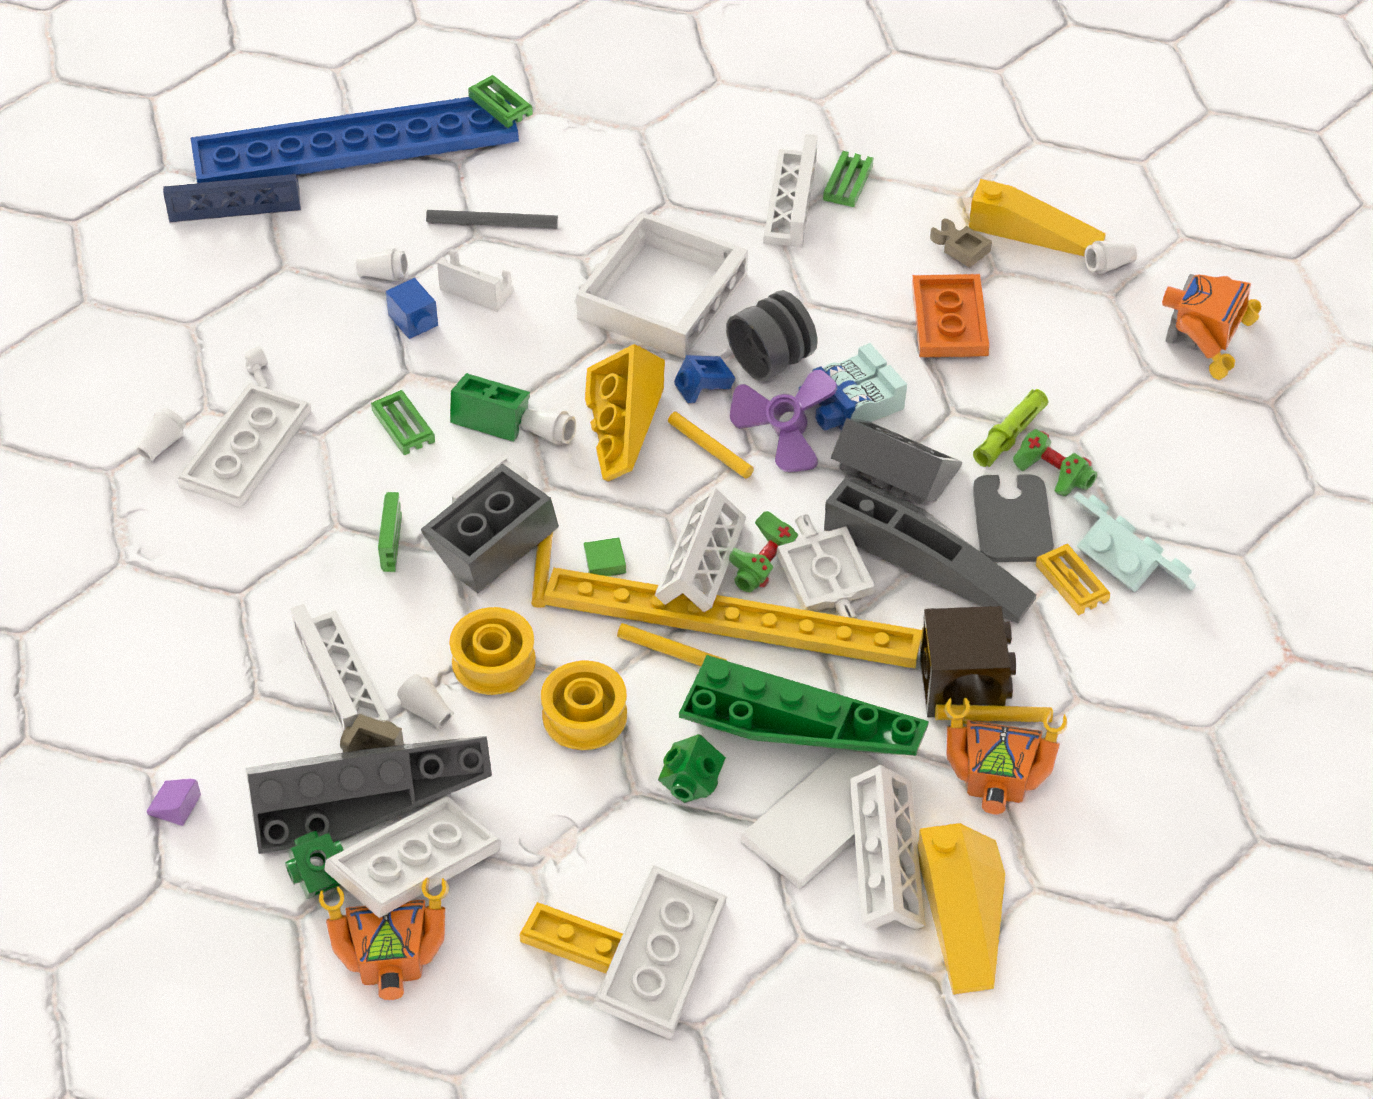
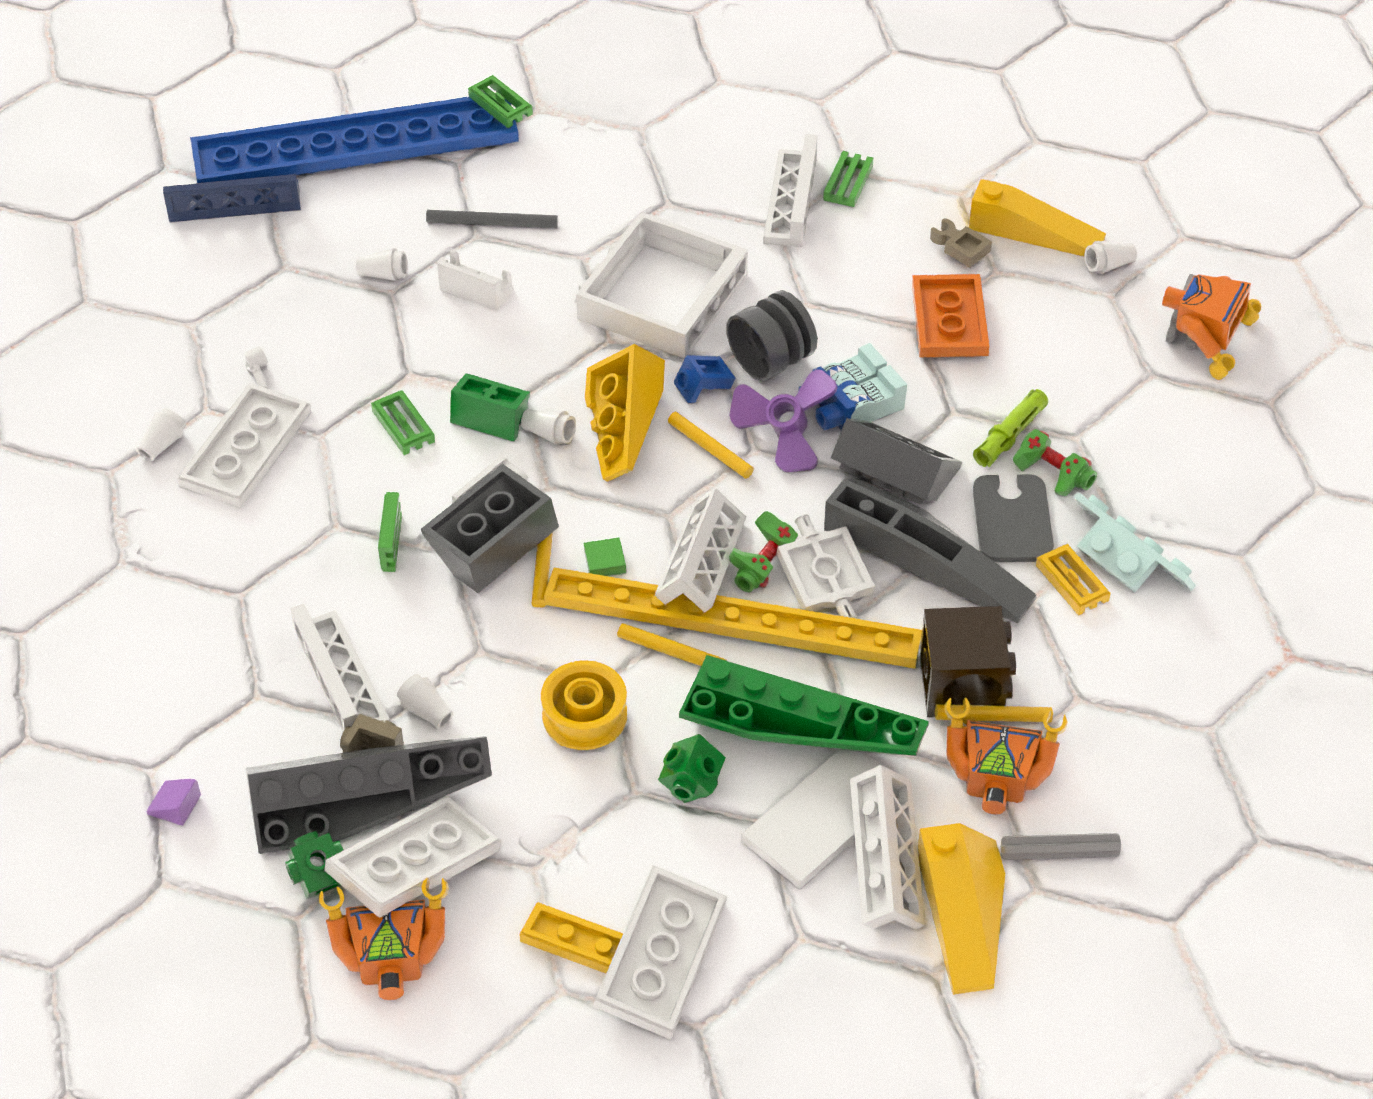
blue brick [385,278,438,339] -> none
yellow wheel [449,607,536,695] -> none
none -> light grey axle [1000,833,1121,860]

